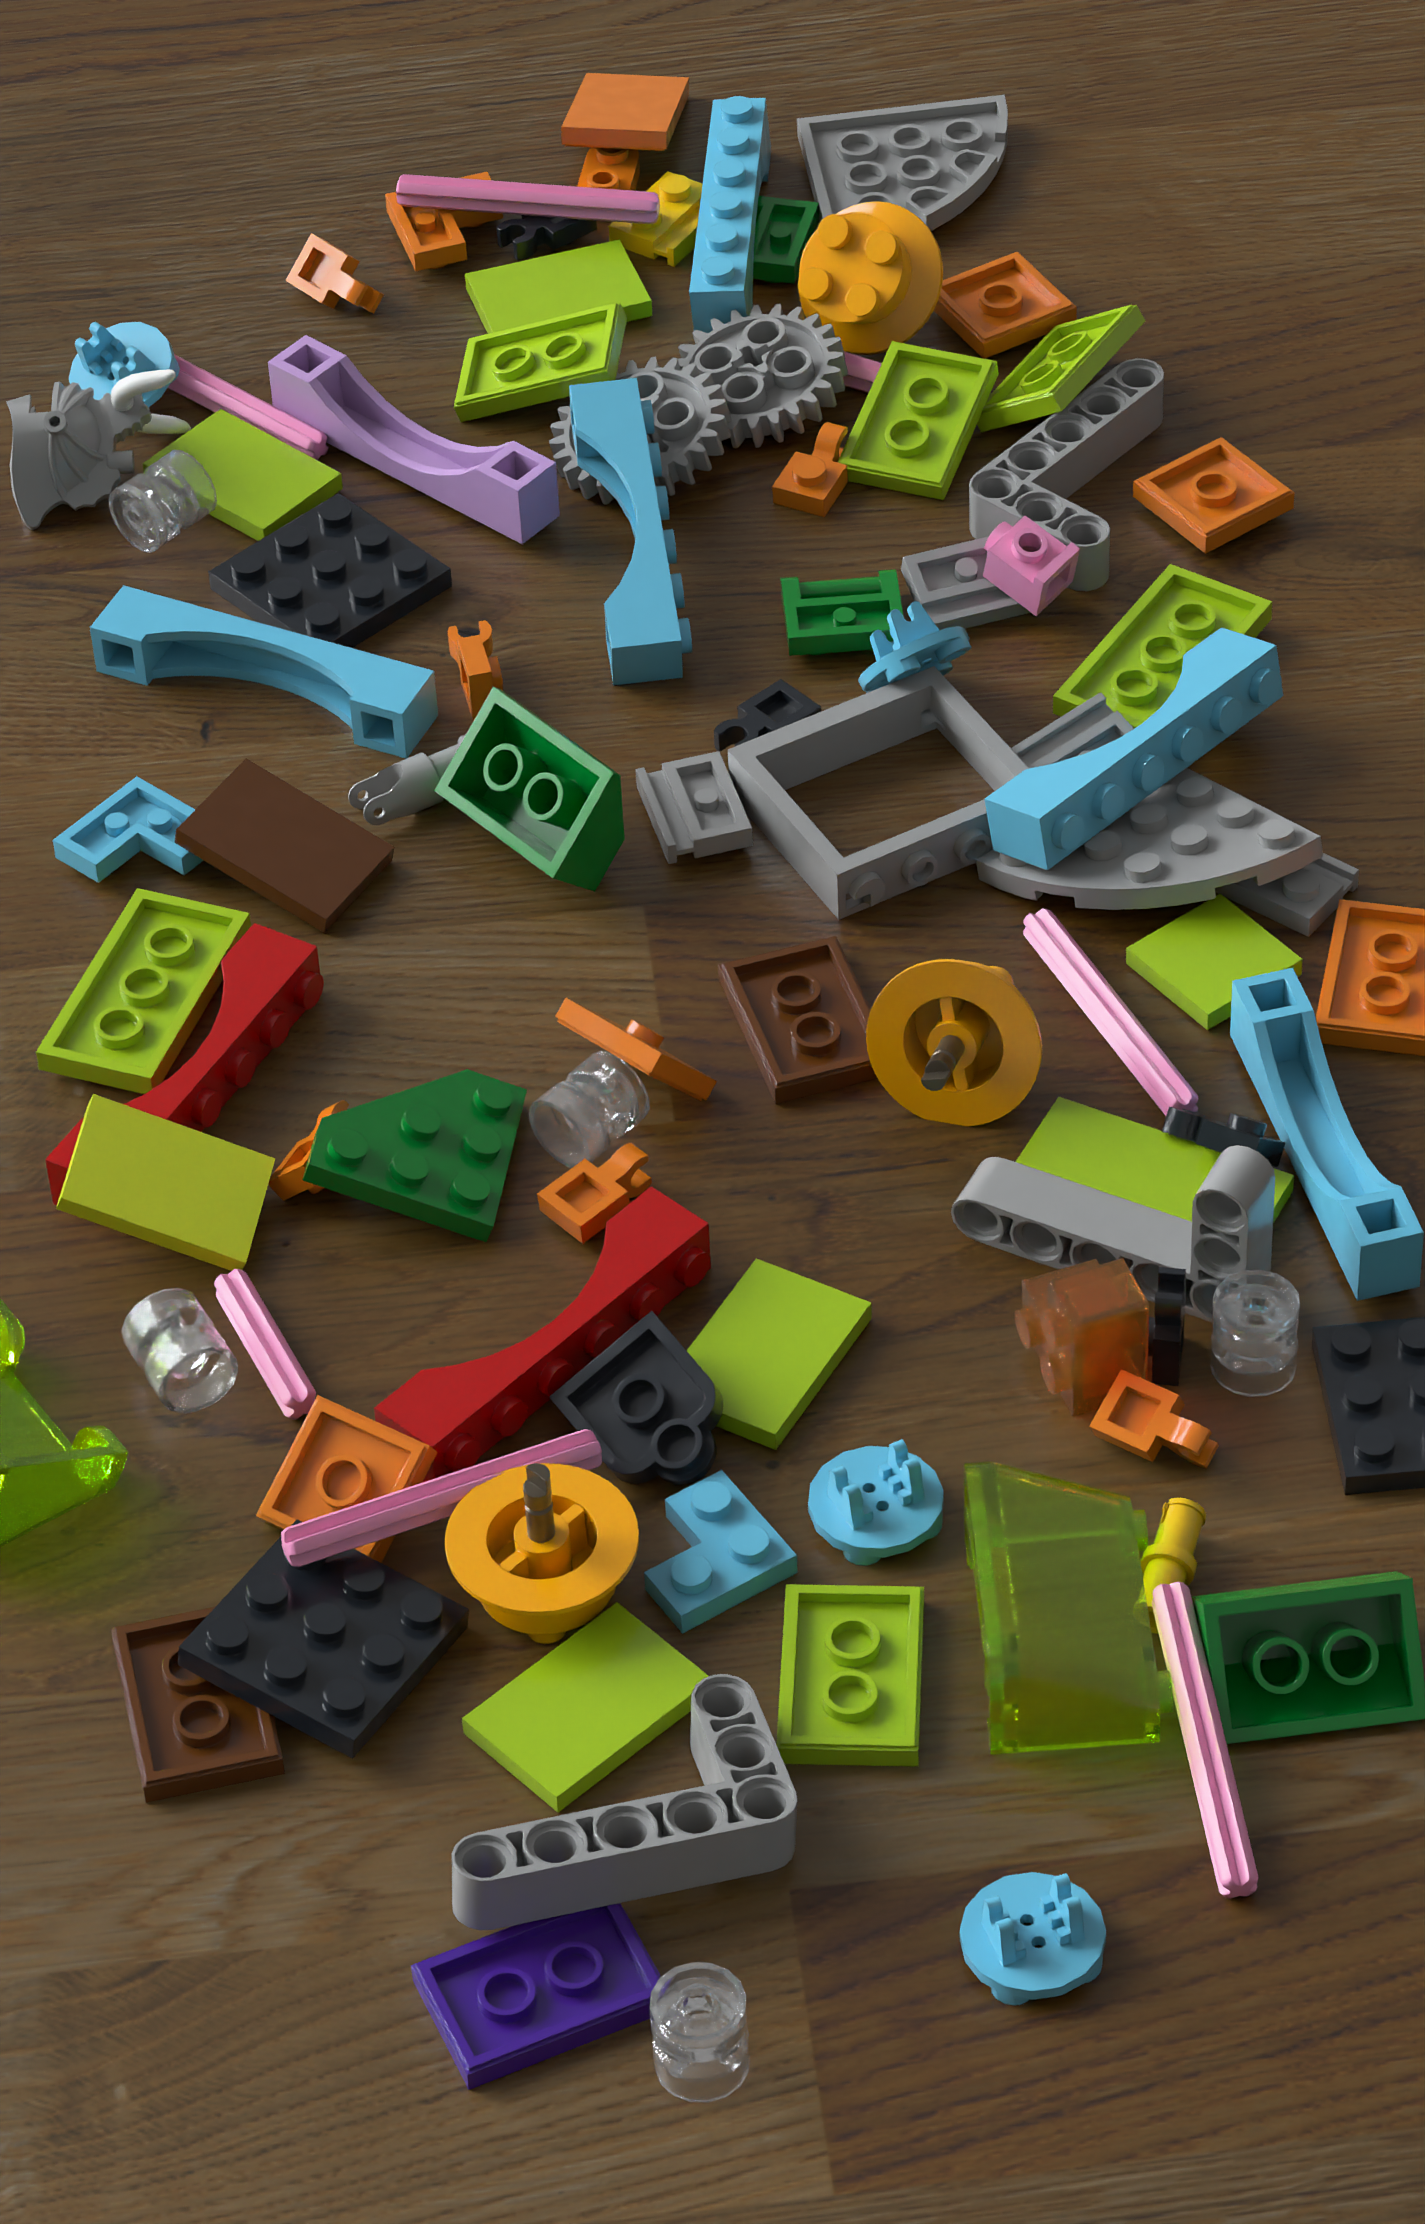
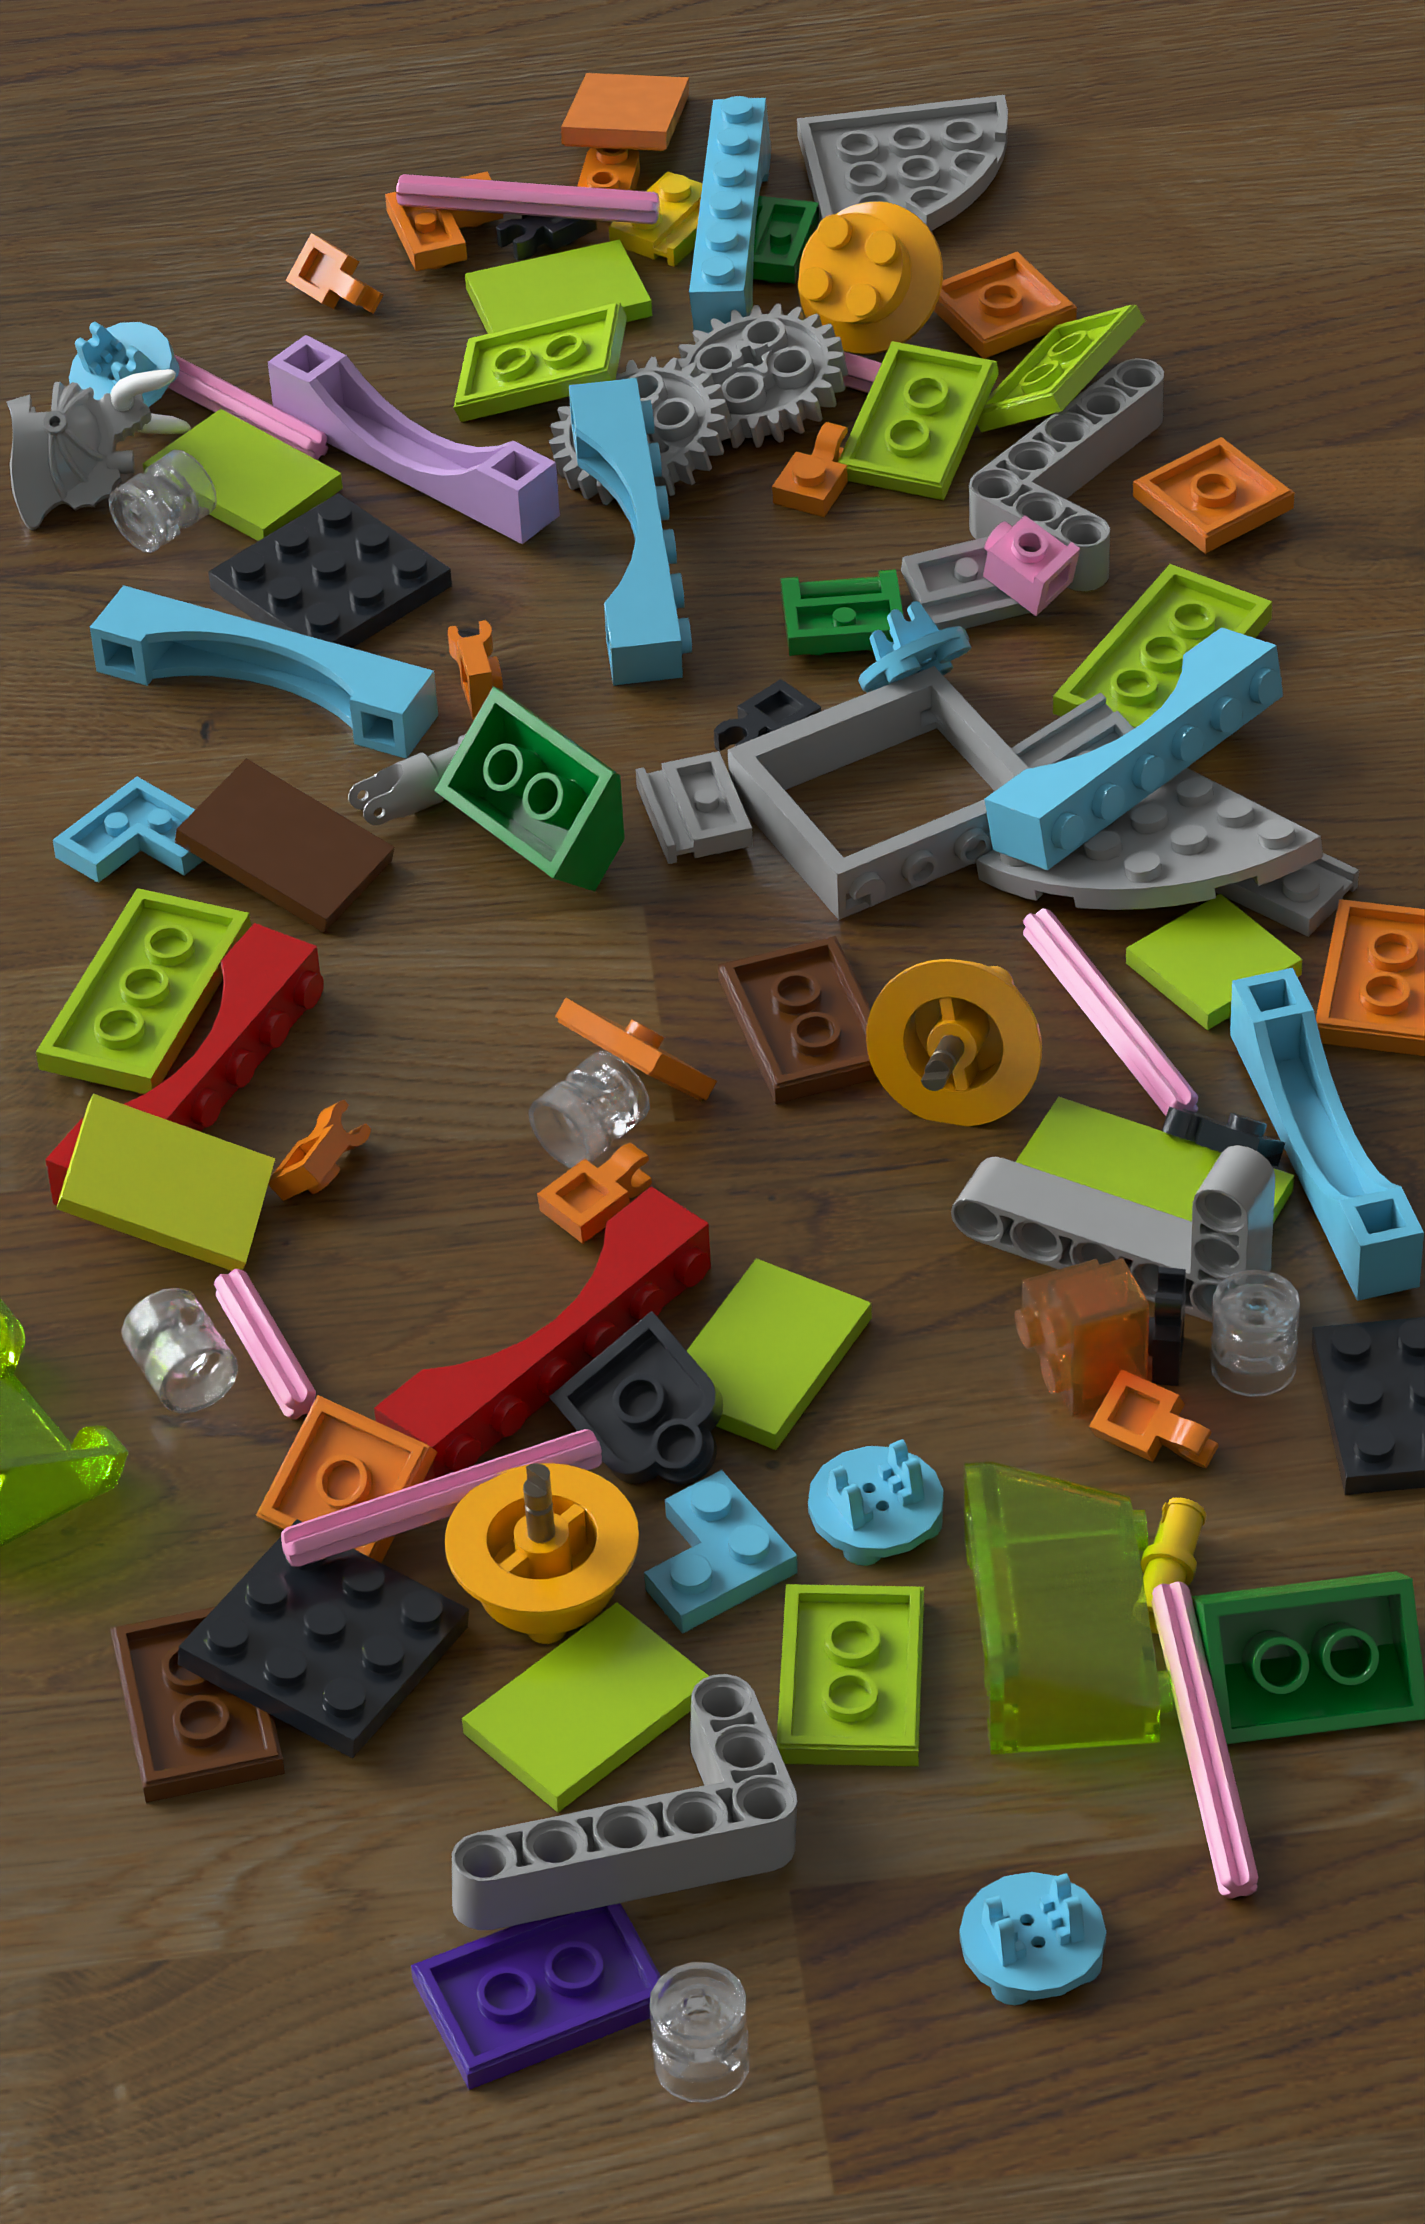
green plate [302,1069,527,1242] -> none

